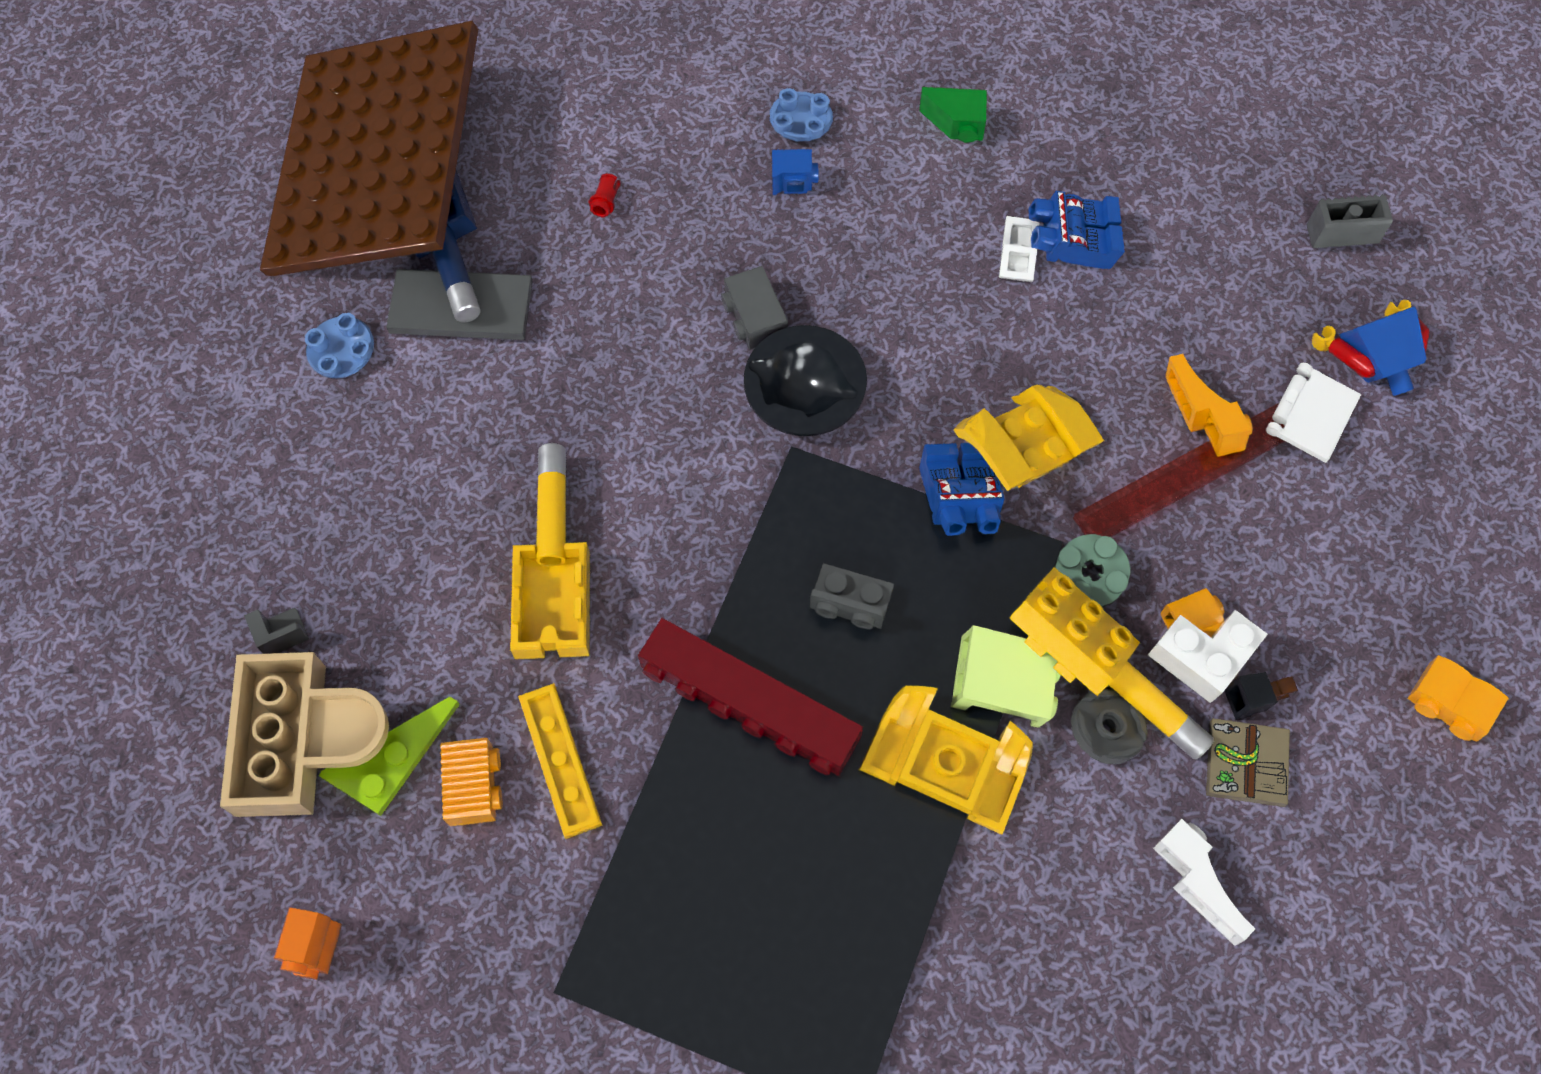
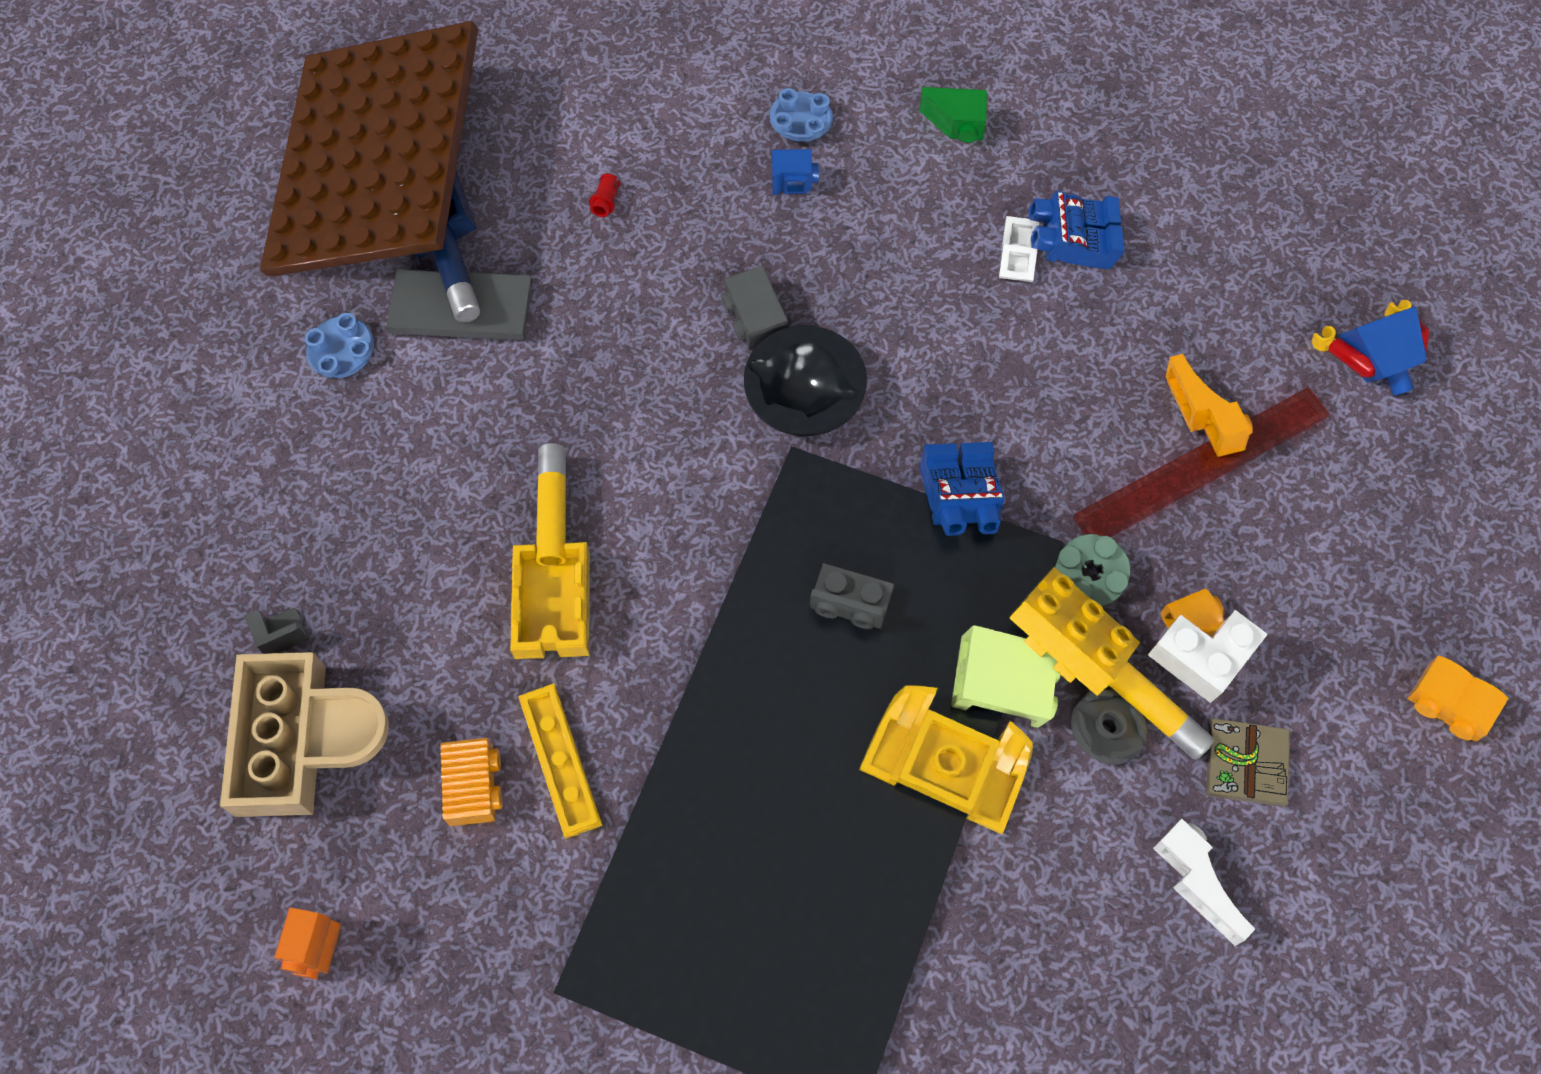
lime wing [318,697,460,816] -> none
dark red brick [638,618,863,776] -> none
yellow piece [954,385,1104,491] -> none
black piece [1224,672,1298,720] -> none
white piece [1266,363,1361,463] -> none
dark grey brick [1306,194,1393,248] -> none

